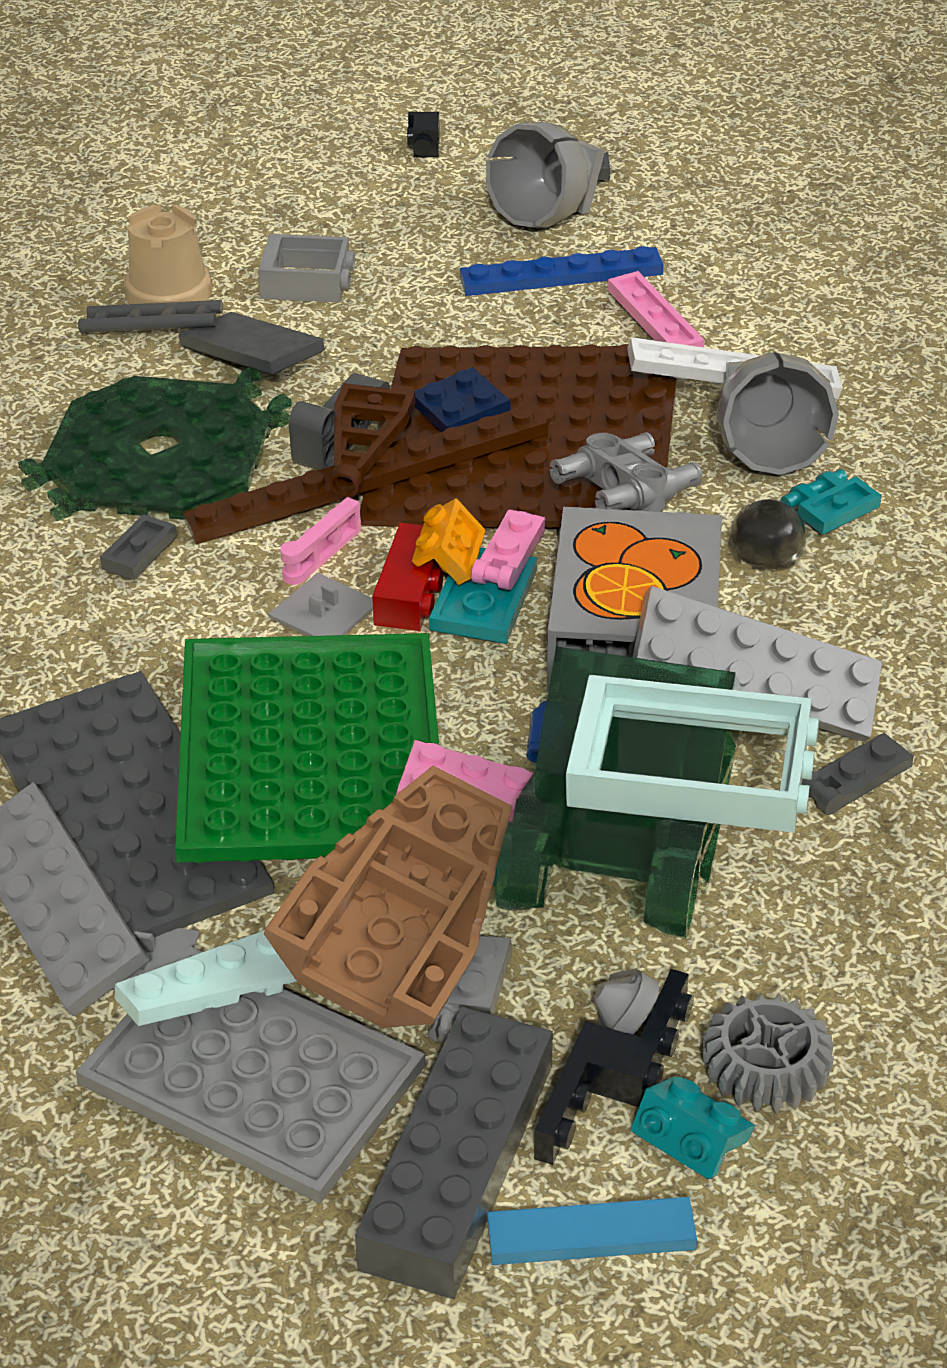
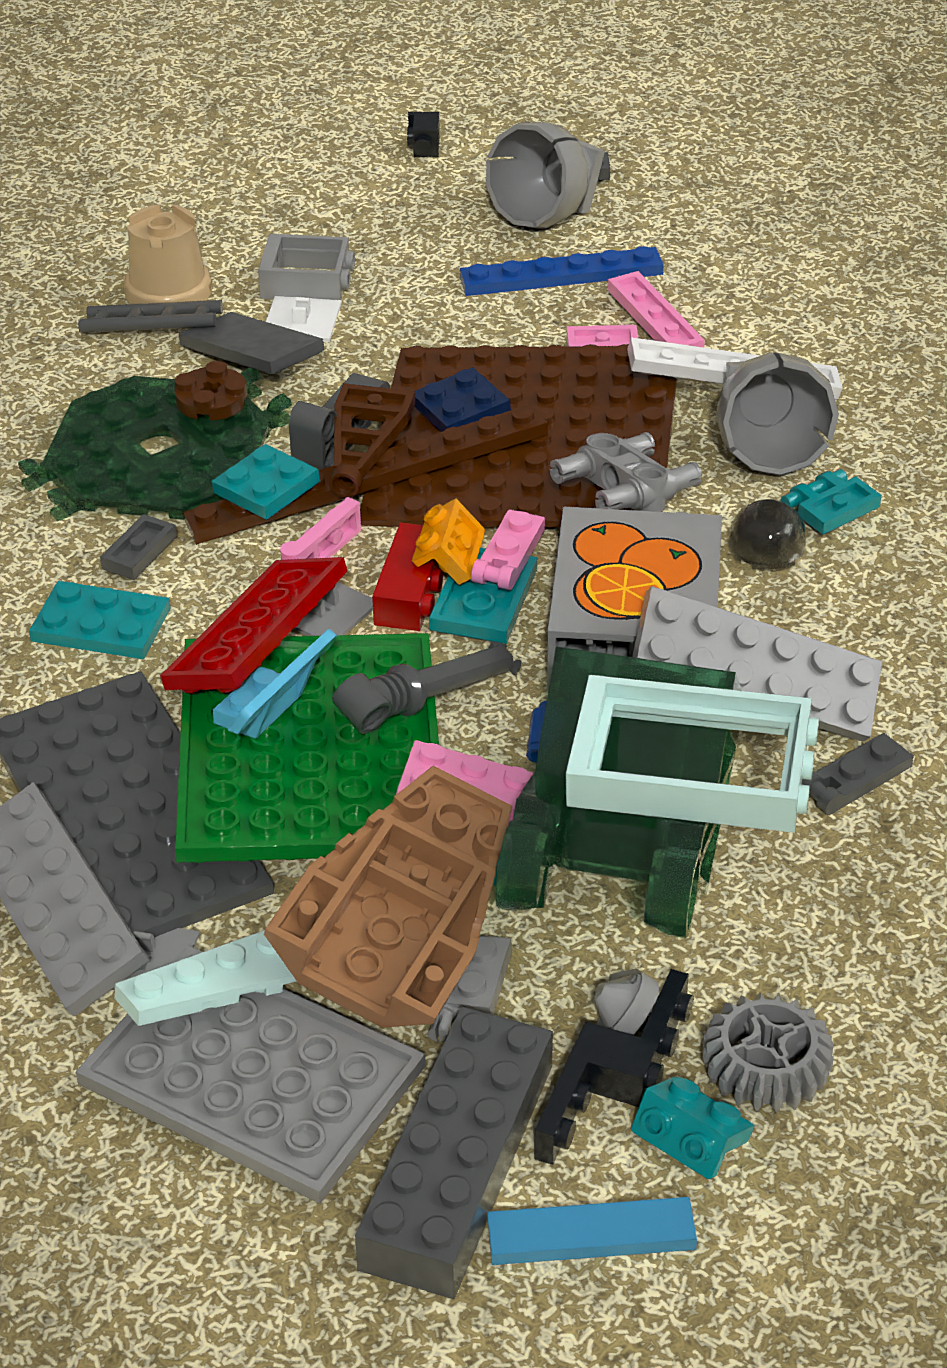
none -> teal plate [29,581,171,659]
none -> red plate [160,557,348,693]
none -> reddish brown plate [175,361,248,420]
none -> teal plate [212,444,320,520]
none -> medium azure plate [213,628,338,739]
none -> white piece [266,296,342,342]
none -> dark grey piece [332,641,522,734]
none -> bright pink plate [567,325,638,346]

